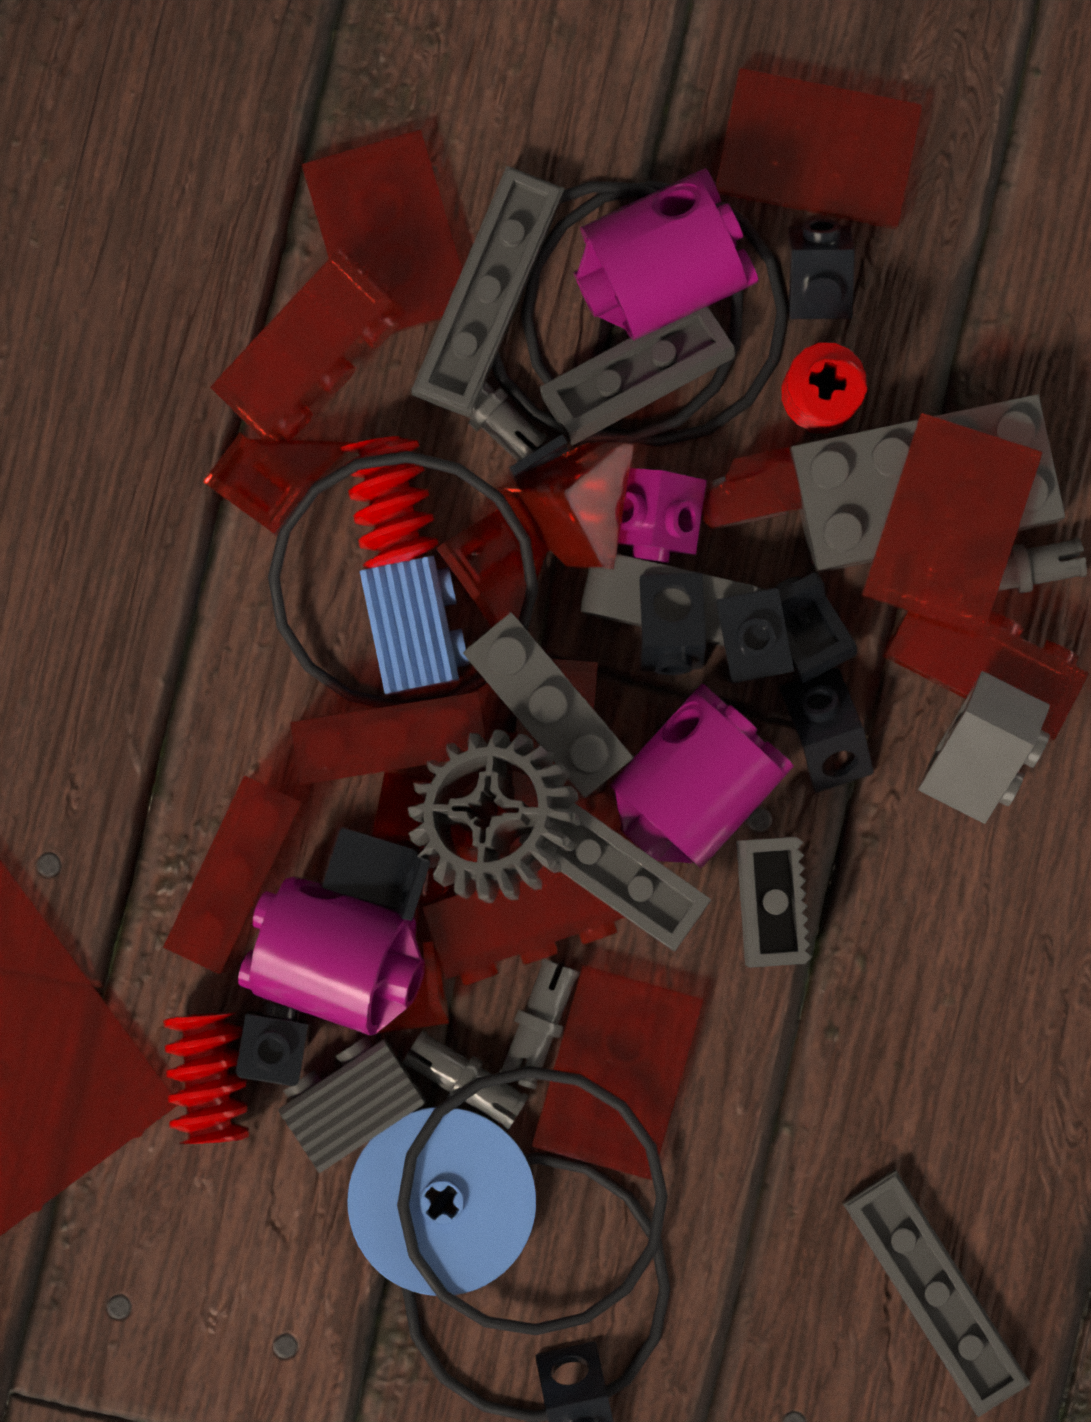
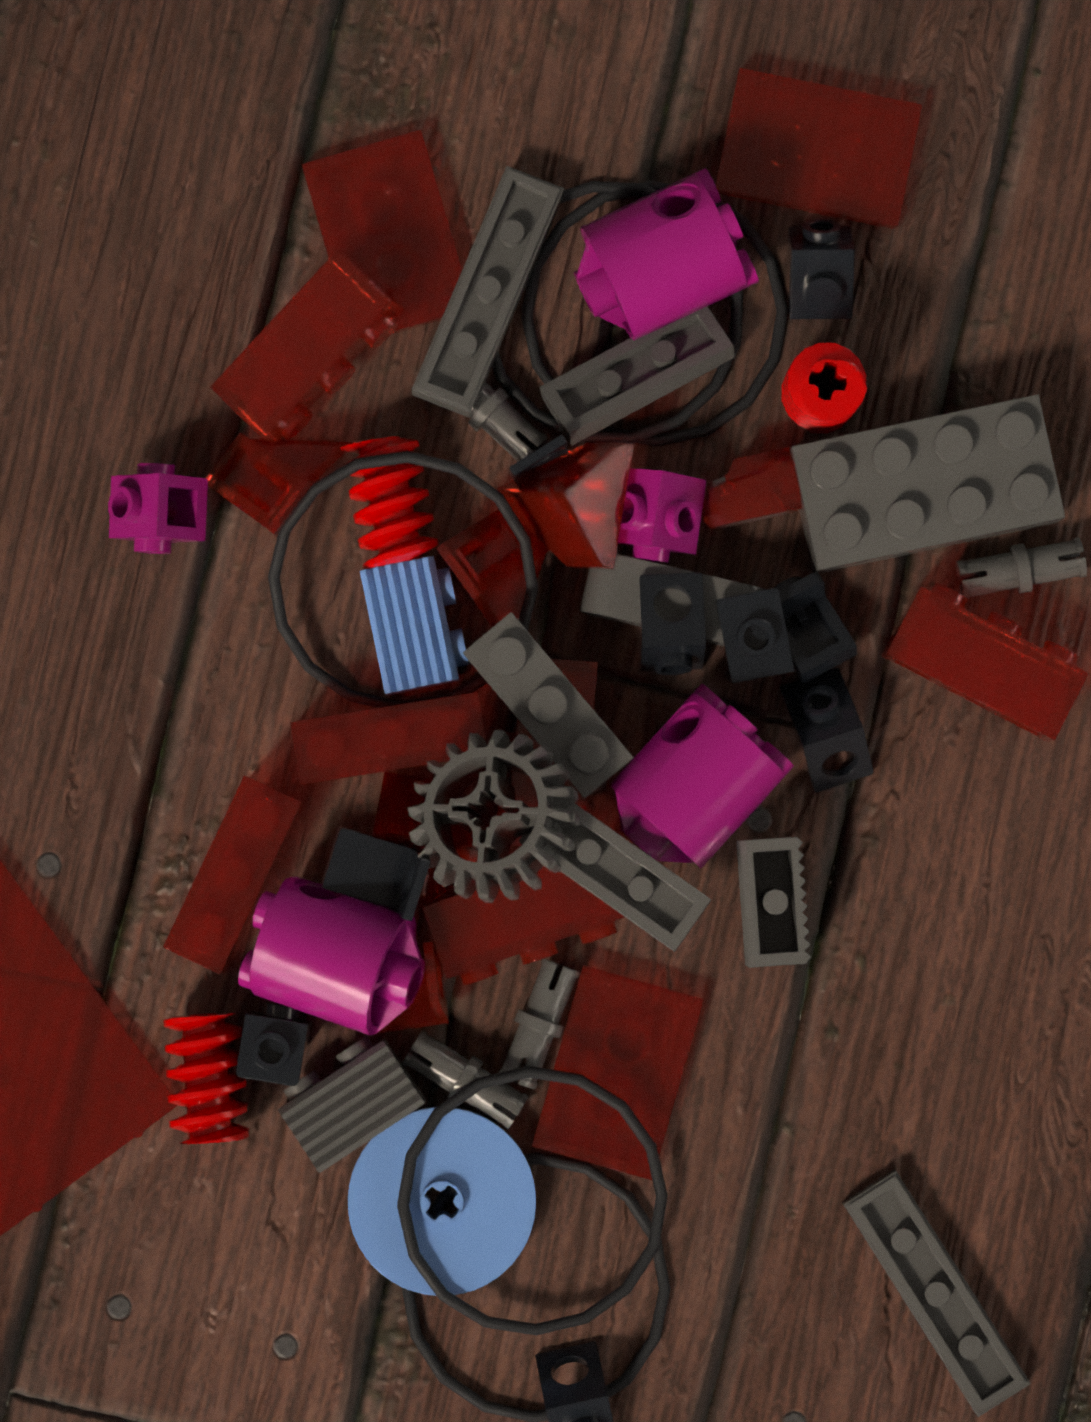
clear red tile [861,413,1043,635] -> none
dark grey brick [918,671,1050,824] -> none
none -> magenta brick [108,463,208,554]

